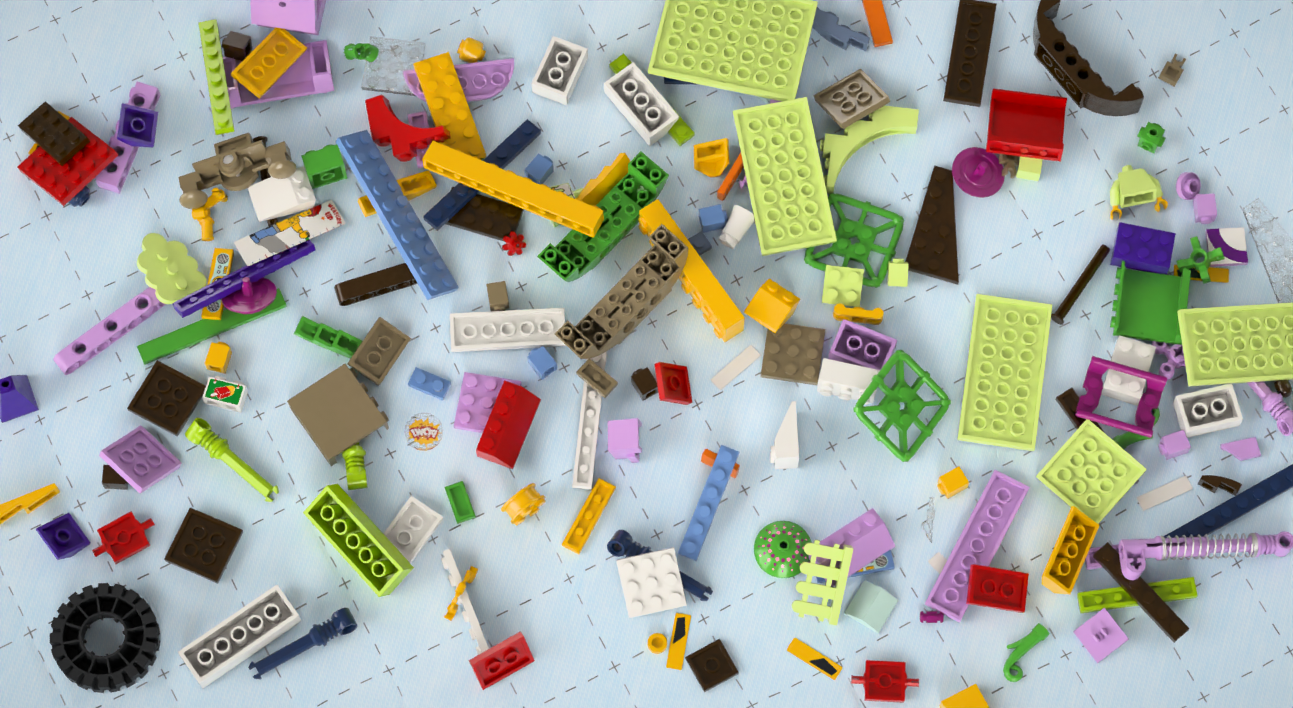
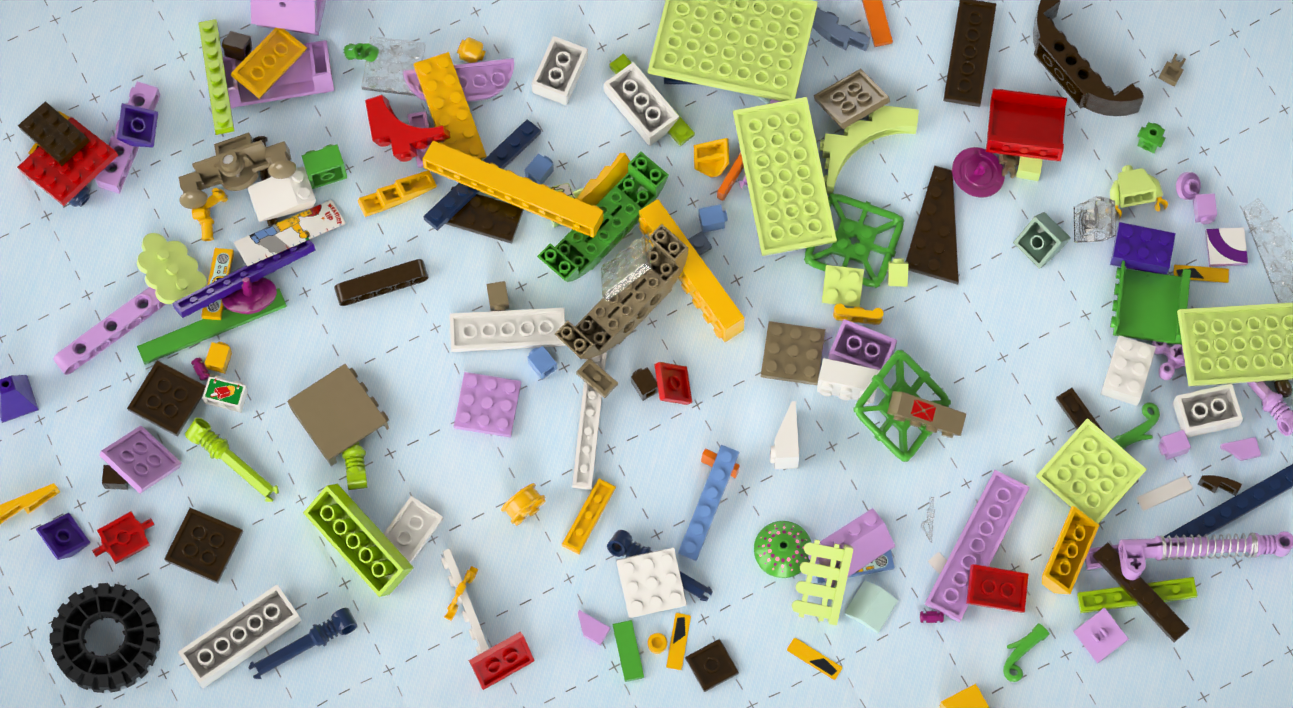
bright green slope [293,316,362,359] -> none
medium blue plate [335,130,459,300] -> none
dark tan plate [347,317,411,386] -> none
clear tile [404,412,443,451] -> none
medium blue piece [408,367,451,400] -> none
bright green tile [445,481,476,524] -> none
red slope [476,380,541,469] -> none
red plant [502,231,526,256] -> none
lavender plate [608,418,642,463] -> none
white sticker [711,345,761,390] -> none
white plant [718,205,755,249] -> none
yellow slope [744,279,800,333] -> none
red plate [851,660,919,703] -> none
yellow brick [937,467,969,499] -> none
yellowish green plate [957,294,1052,451] -> none
dark brown axle [1051,244,1110,325] -> none
magenta piece [1075,356,1167,438] -> none
bright green pin [1176,236,1225,284] -> none
none -> magenta piece [191,358,210,381]
none -> lavender tile [578,610,610,646]
none -> clear plate [601,236,651,301]
none -> bright green tile [612,620,644,682]
none -> dark tan brick [887,391,966,438]
none -> sand green slope [1013,212,1071,269]
none -> clear slope [1074,196,1116,243]

